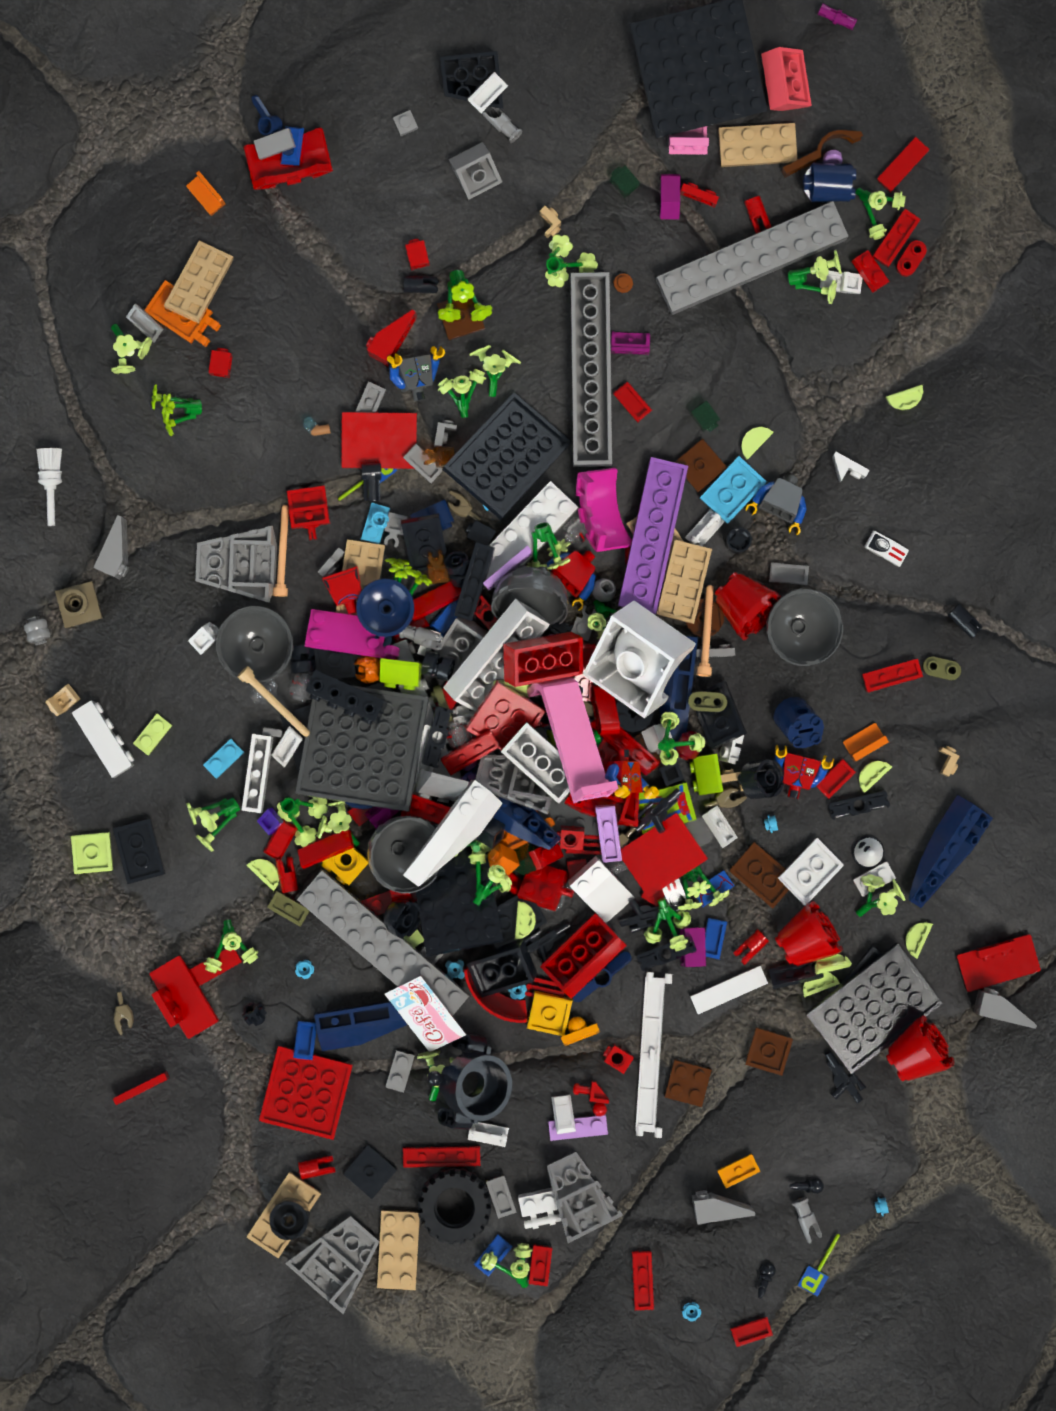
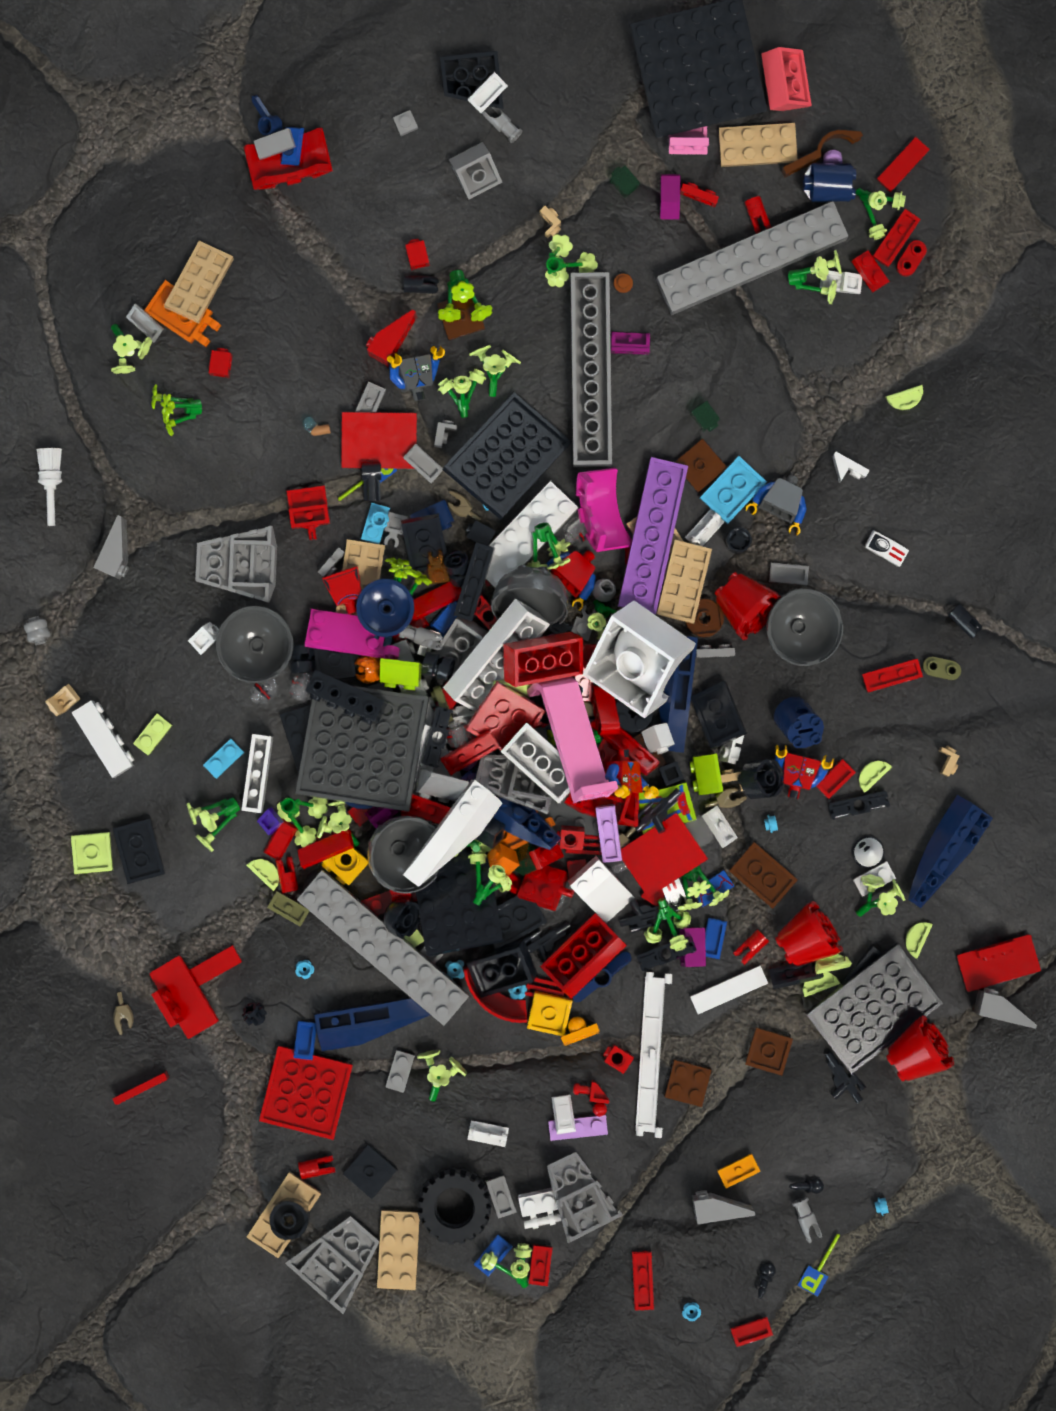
dark tan plant [55,581,103,628] -> none
orange panel [186,171,225,216] -> none
yellowish green plant [204,920,258,973] -> none
tan piece [237,666,310,737] -> none
light grey tile [262,727,284,737] -> none
white tile [271,726,303,767] -> none
light nougat piece [272,505,289,597] -> none
sticker [385,976,466,1052] -> none
red tile [403,1146,480,1168] -> none
clear orange plate [422,447,455,468] -> none
black piece [427,1032,512,1130] -> none
lavender tile [483,545,533,590] -> none
yellowish green tile [515,901,536,939] -> none
red tile [613,381,652,423] -> none
yellowish green plant [658,712,705,765] -> none
dark red head [675,731,701,760] -> none
olive plate [688,691,727,712] -> none
light nougat piece [696,585,714,677] -> none
yellowish green tile [741,427,774,460] -> none
white plate [778,838,844,906] -> none
magenta pin [818,4,857,30] -> none
orange panel [843,723,889,762] -> none

